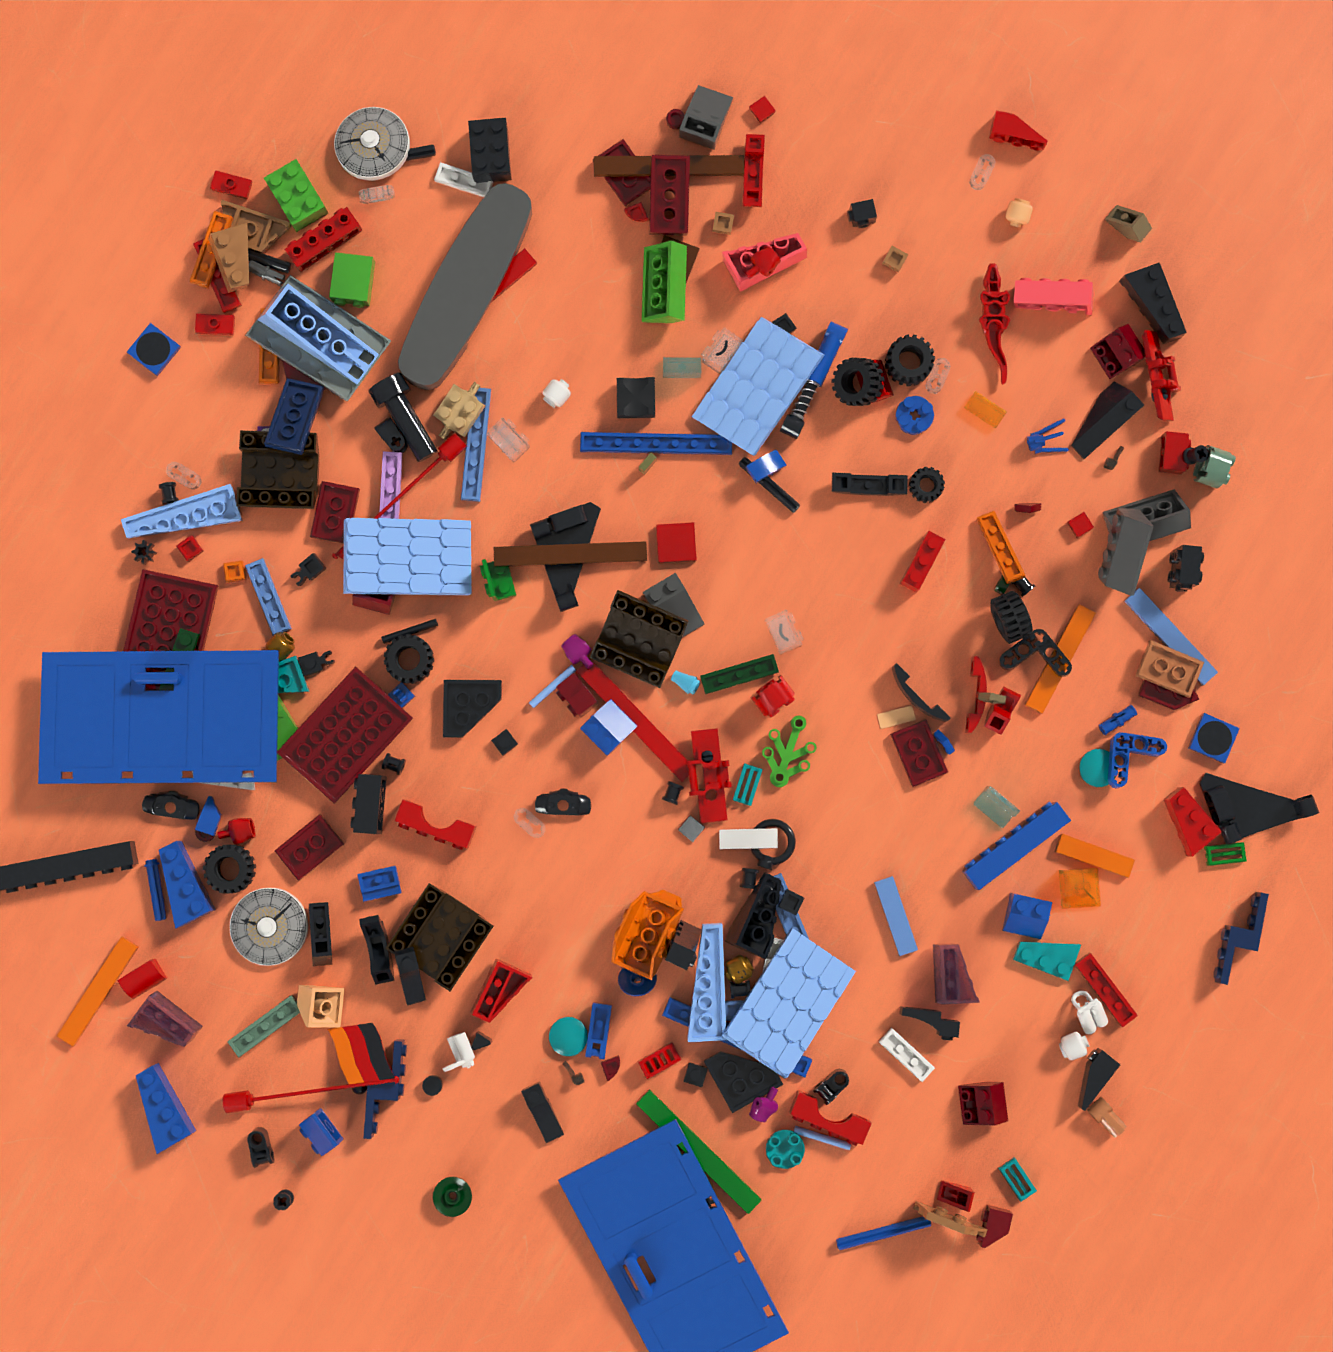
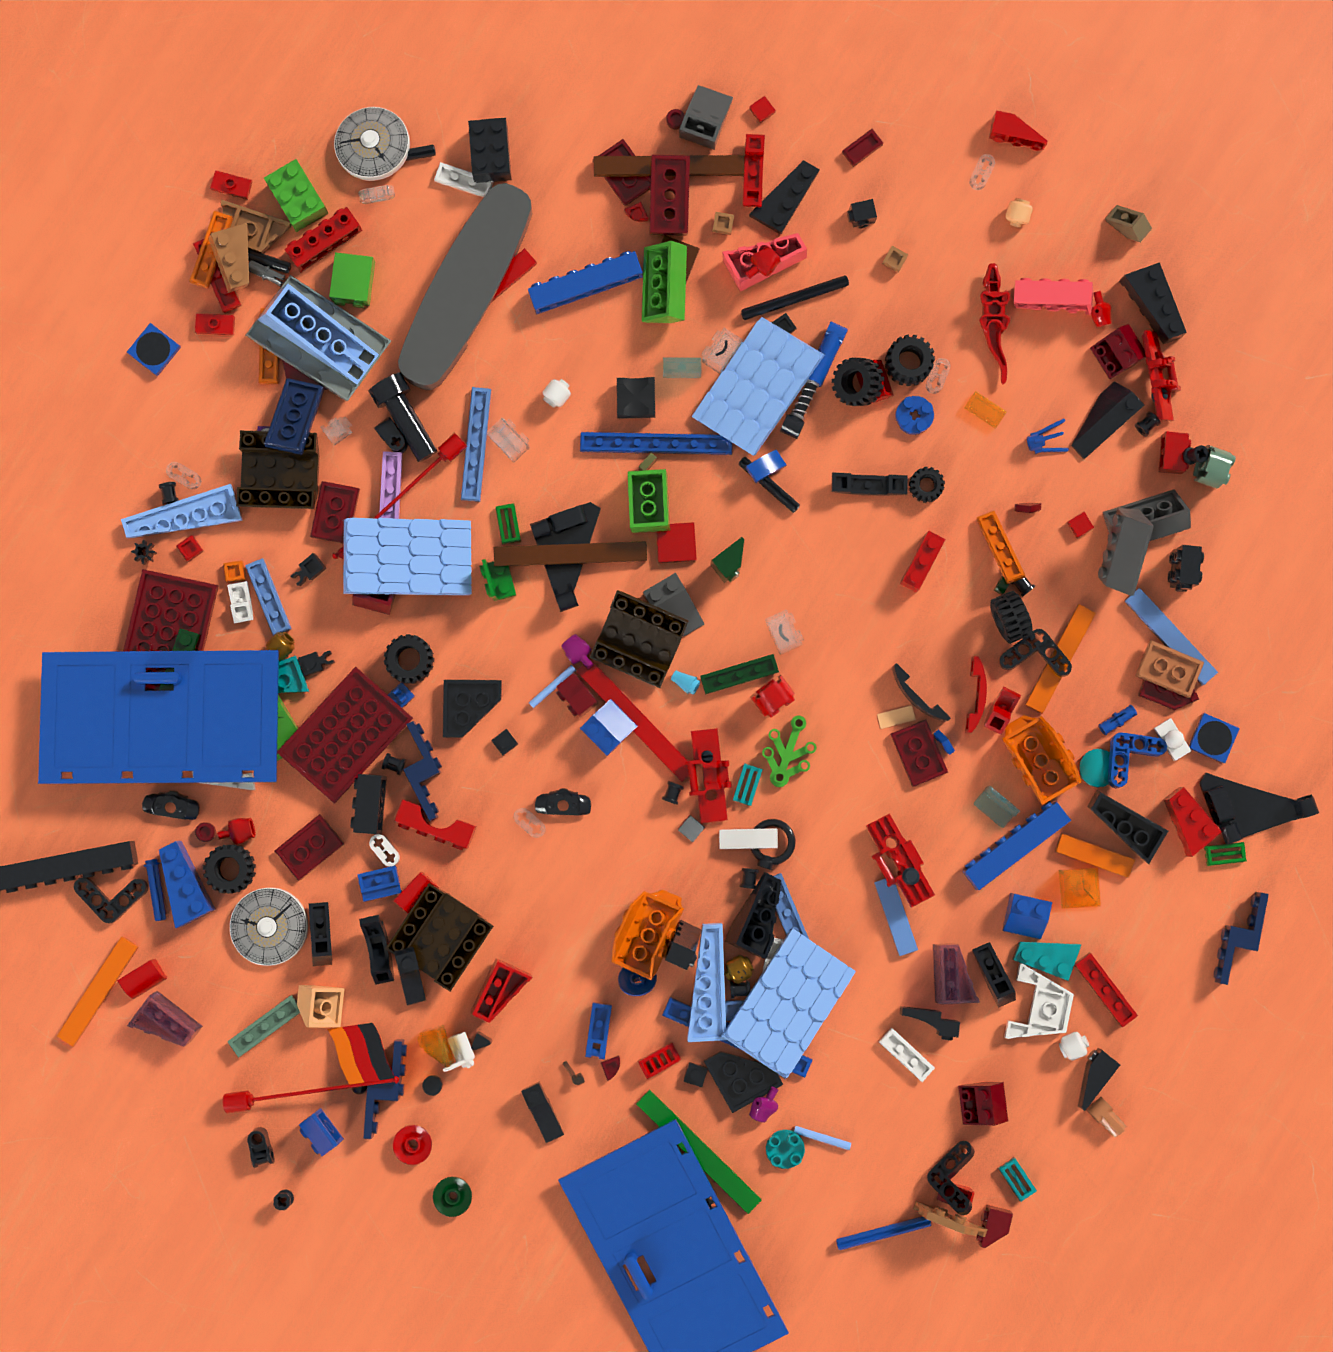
blue wedge [135,1063,196,1154] -> none
blue slope [195,796,221,836] -> none
black bar [382,619,438,644] -> none
tan plate [433,382,486,440] -> none
teal dish [549,1017,588,1056] -> none
black plate [778,889,804,915] -> none
red arch [789,1090,872,1146] -> none
black piece [813,1068,849,1105] -> none
dark tan tile [978,693,1006,704] -> none
white piece [1071,991,1108,1034] -> none
clear smoke hand [1104,446,1124,470] -> none
none -> black beam [74,878,148,923]
none -> white slope [227,581,254,623]
none -> clear brick [320,416,353,446]
none -> white beam [369,834,400,867]
none -> red dish [393,1125,432,1165]
none -> red brick [394,872,439,914]
none -> dark blue bracket [403,721,442,821]
none -> clear yellow slope [417,1024,454,1067]
none -> green tile [495,503,521,545]
none -> blue brick [528,251,643,315]
none -> bright green brick [628,469,670,533]
none -> dark green slope [711,537,744,583]
none -> black axle [741,275,849,320]
none -> black wing [749,160,820,234]
none -> dark red tile [842,129,883,167]
none -> red piece [866,813,935,908]
none -> black beam [927,1141,975,1216]
none -> black slope [972,942,1016,1008]
none -> orange slope [1002,715,1082,805]
none -> white wing [1004,963,1074,1039]
none -> black wedge [1087,790,1168,864]
none -> red piece [1091,291,1112,328]
none -> black bush [1135,411,1161,437]
none -> white tile [1153,718,1191,761]

